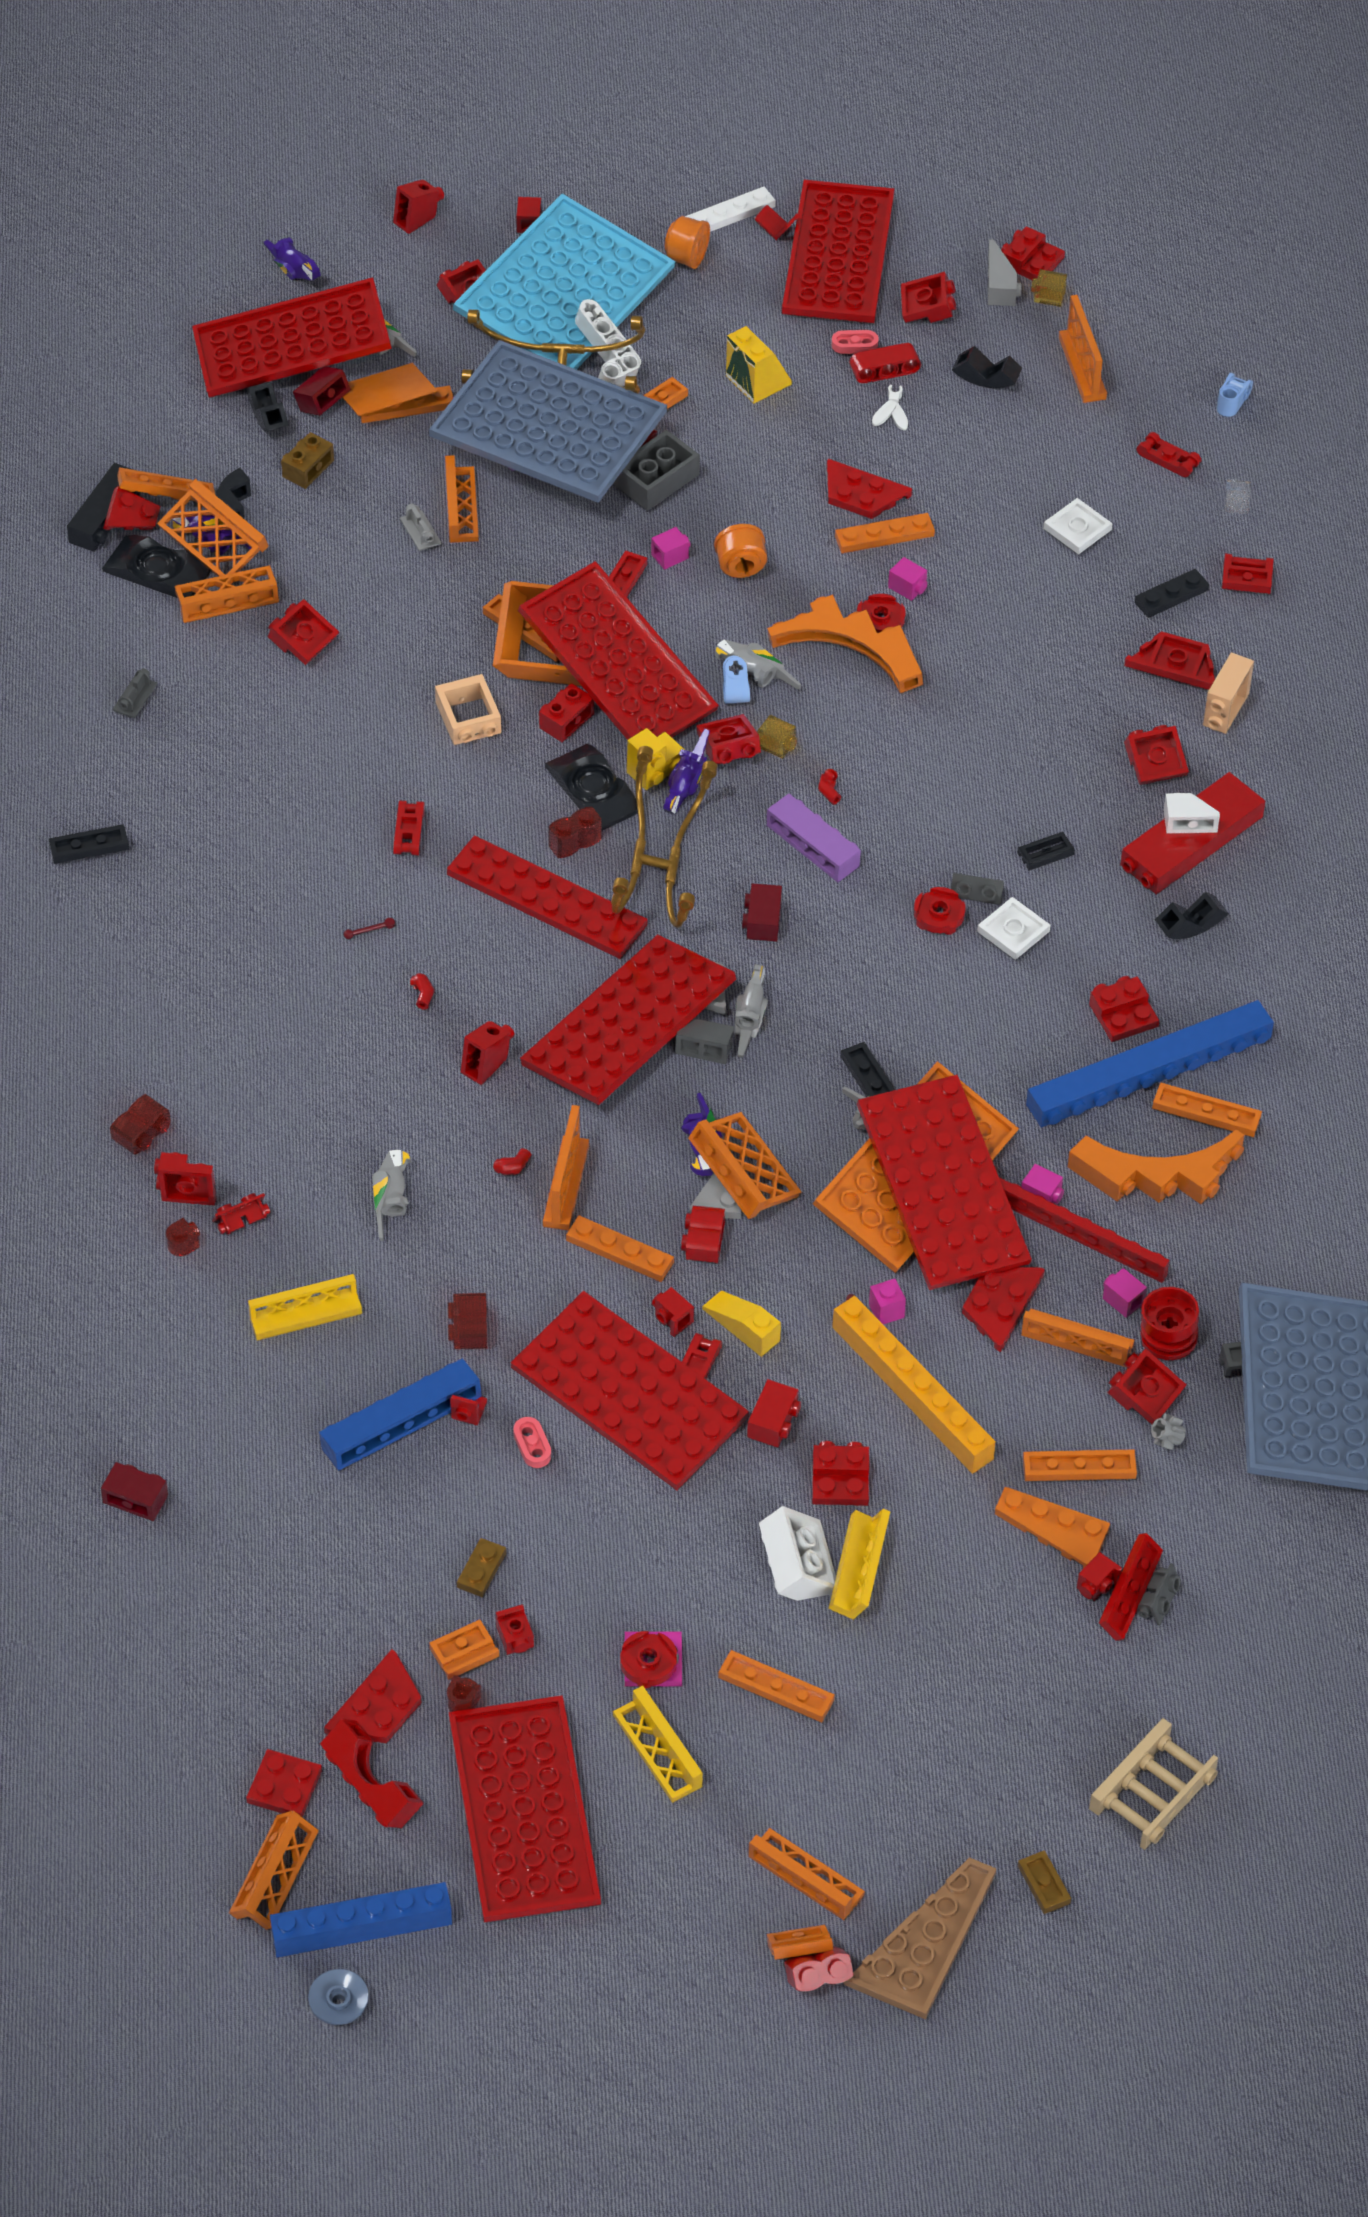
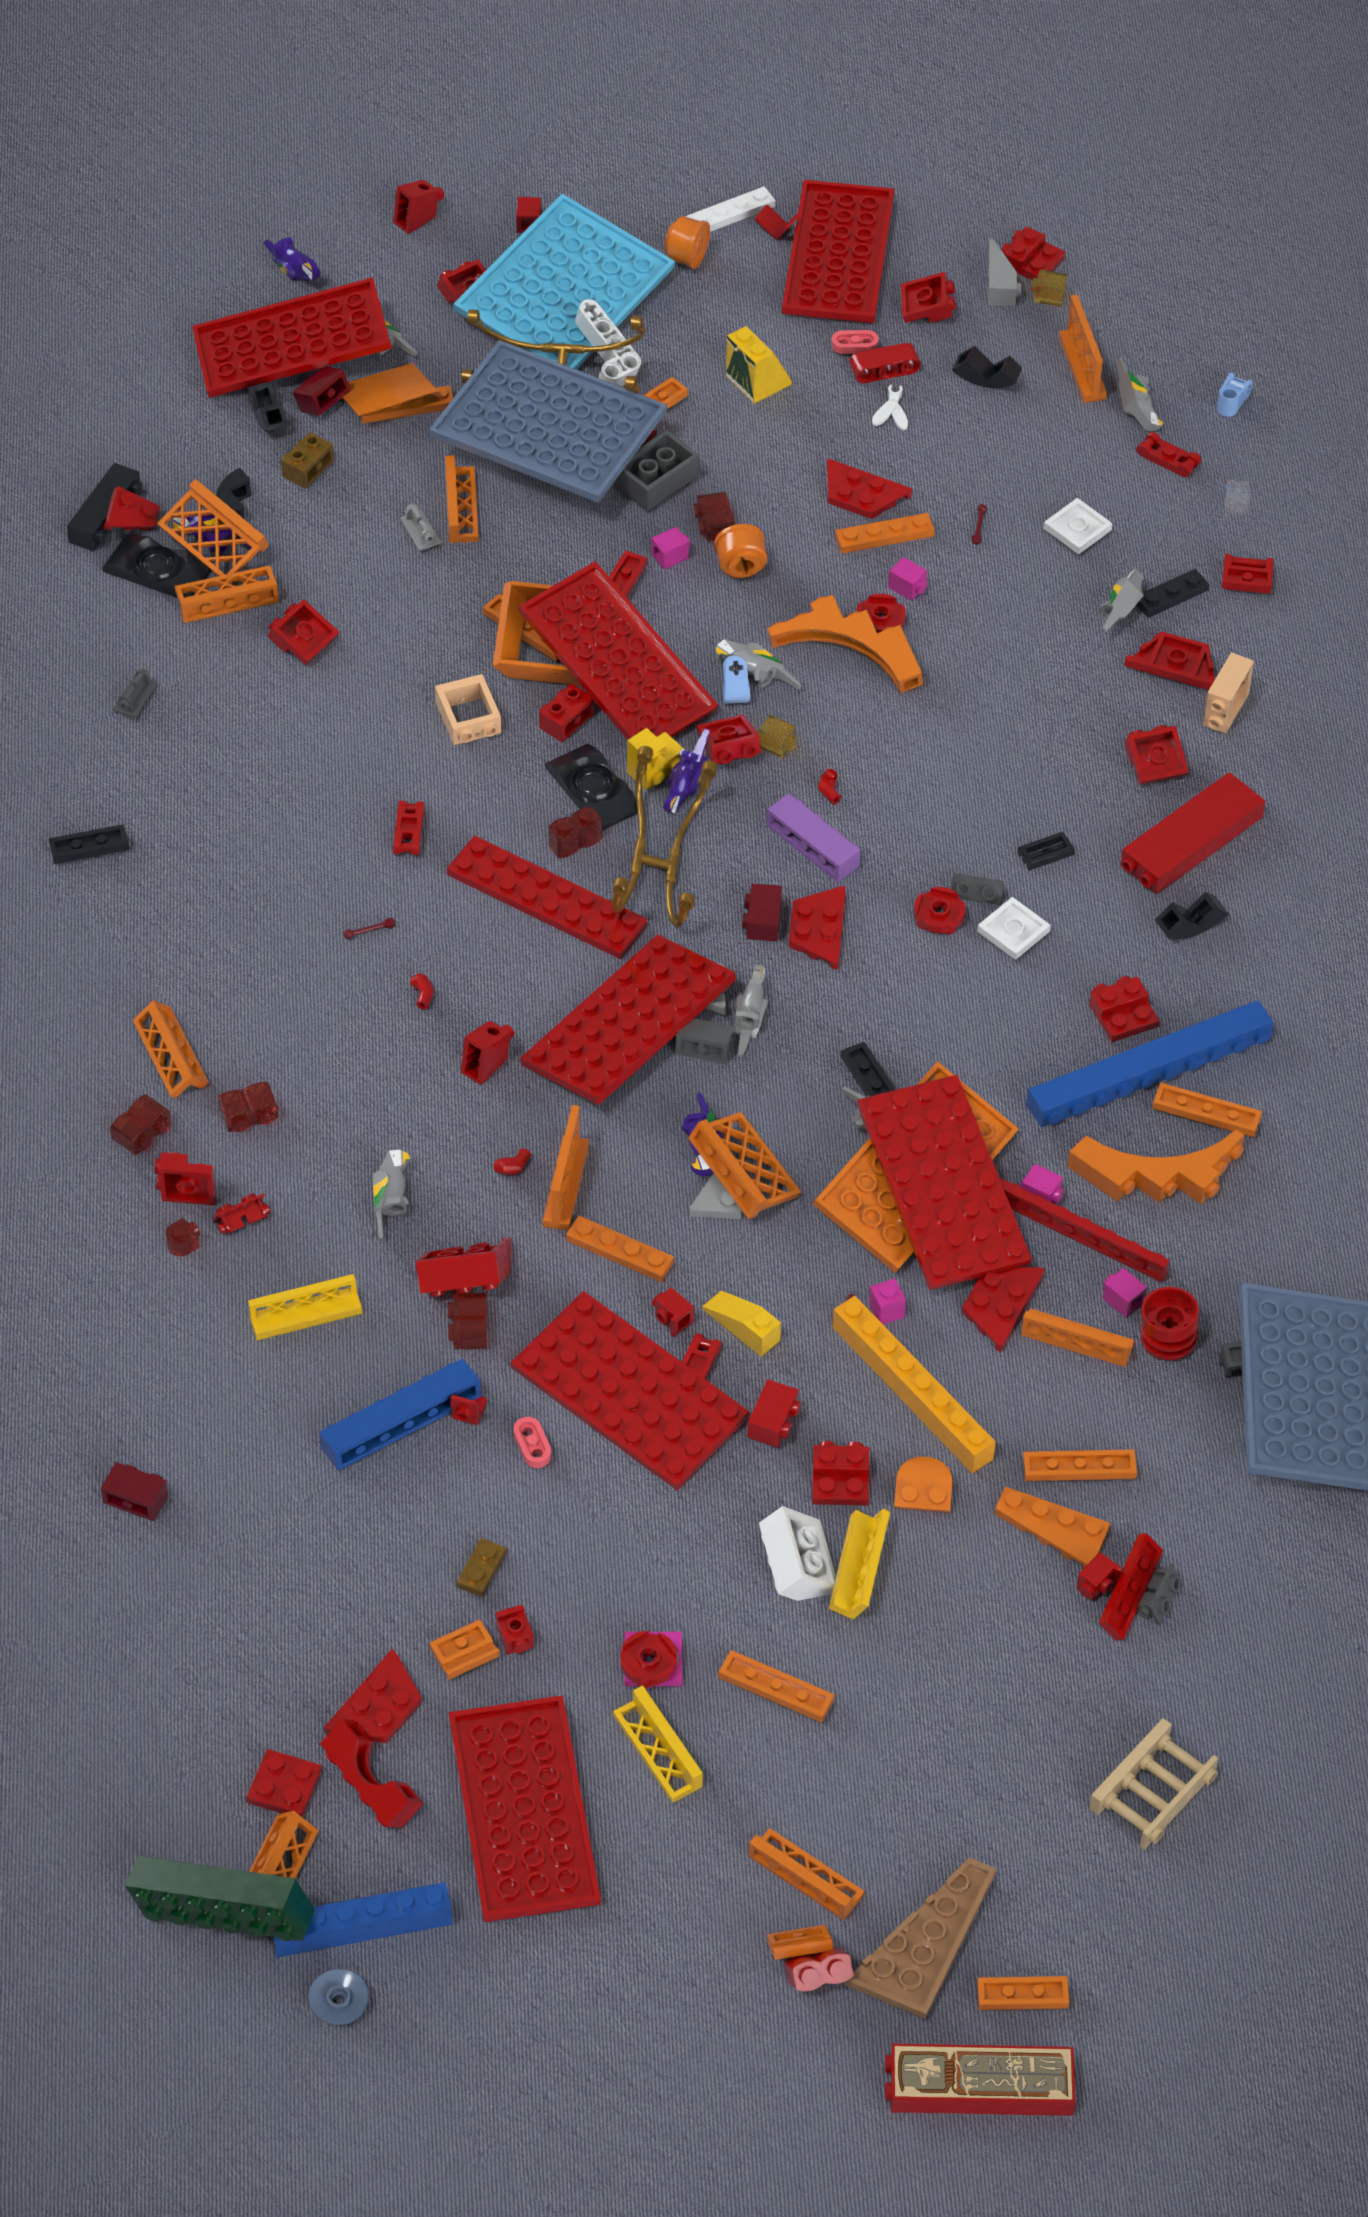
orange plate [117,467,216,503] -> none
clear red plate [447,1675,481,1712] -> none
red brick [681,1205,725,1263] -> none
pearl gold plate [1018,1850,1071,1914] -> none
red plate [1107,1348,1187,1425] -> none
light grey gear [1151,1413,1186,1450] -> none
white slope [1164,793,1220,833] -> none
none -> dark green brick [125,1856,315,1941]
none -> orange fence [133,1000,209,1098]
none -> clear red brick [218,1082,279,1132]
none -> red wedge [415,1237,511,1297]
none -> clear red brick [693,491,735,541]
none -> red wing [788,886,846,969]
none -> brick [885,2043,1075,2116]
none -> orange slope [894,1457,952,1513]
none -> dark red hinge [971,504,987,545]
none -> orange plate [977,1976,1069,2010]
none -> light grey animal [1099,569,1144,632]
none -> light grey animal [1117,357,1163,432]

